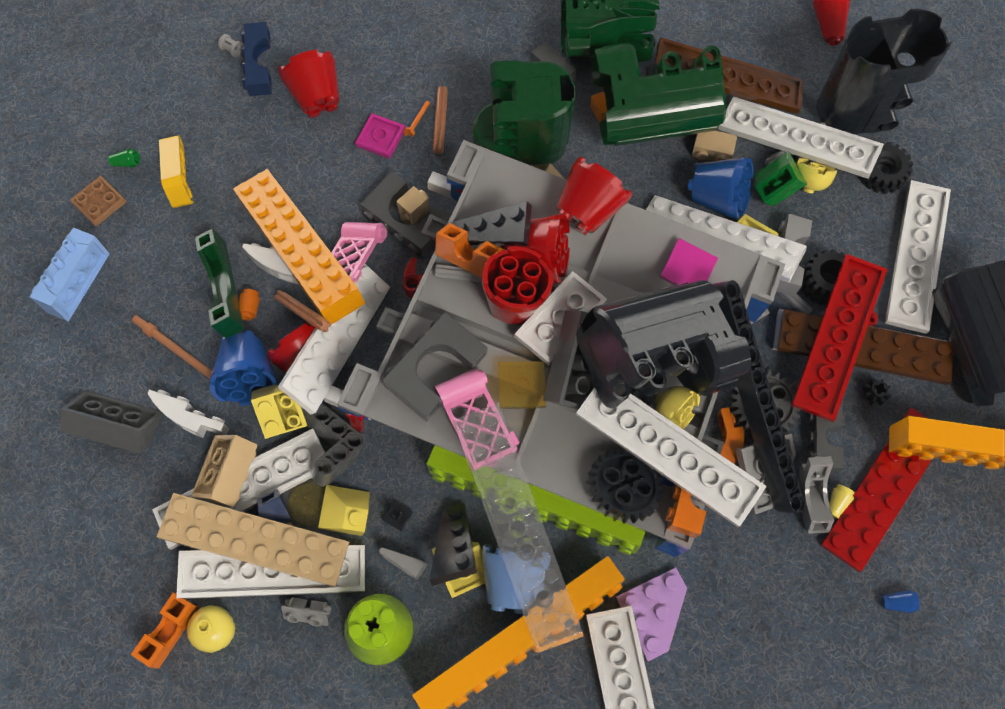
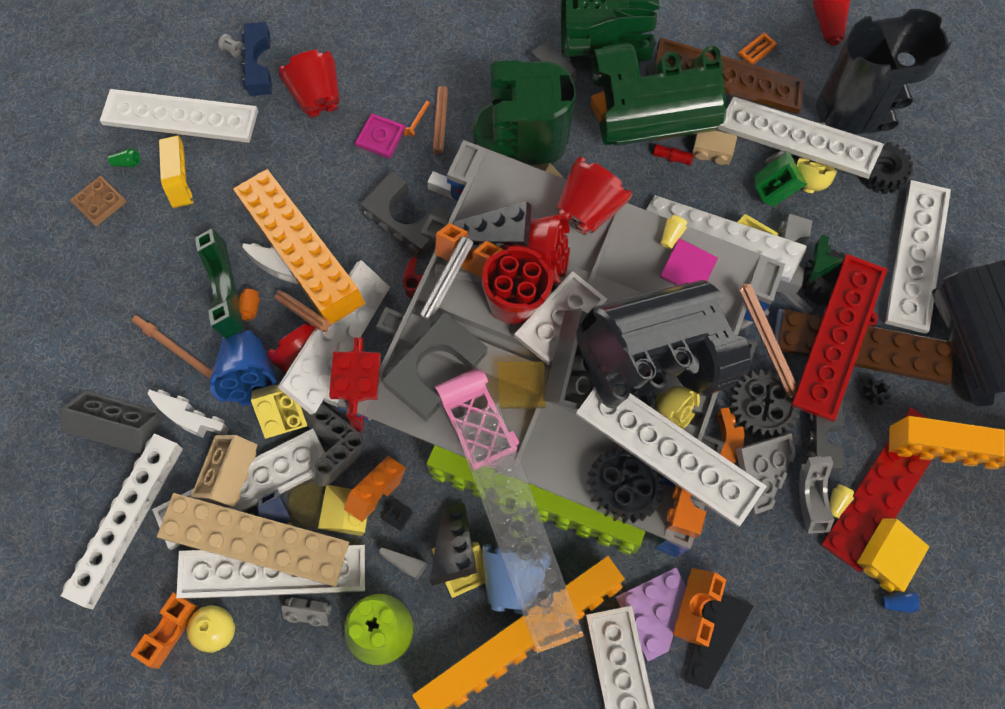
light blue piece [30,228,110,322] -> none
bright pink piece [331,222,387,282] -> none
tan brick [396,186,430,224] -> none
blue cone [688,158,753,219] -> none
black beam [712,280,805,514] -> none
none -> white brick [61,434,183,610]
none -> white plate [100,89,258,143]
none -> red plate [329,337,381,416]
none -> orange arch [344,456,406,522]
none -> light grey axle [420,236,473,320]
none -> red pin [653,144,694,166]
none -> light yellow cone [660,215,687,249]
none -> orange arch [673,568,727,647]
none -> black wing [684,595,754,690]
none -> orange tile [737,32,777,65]
none -> nougat axle [739,283,797,398]
none -> dark green slope [808,235,842,281]
none -> yellow brick [857,518,929,592]

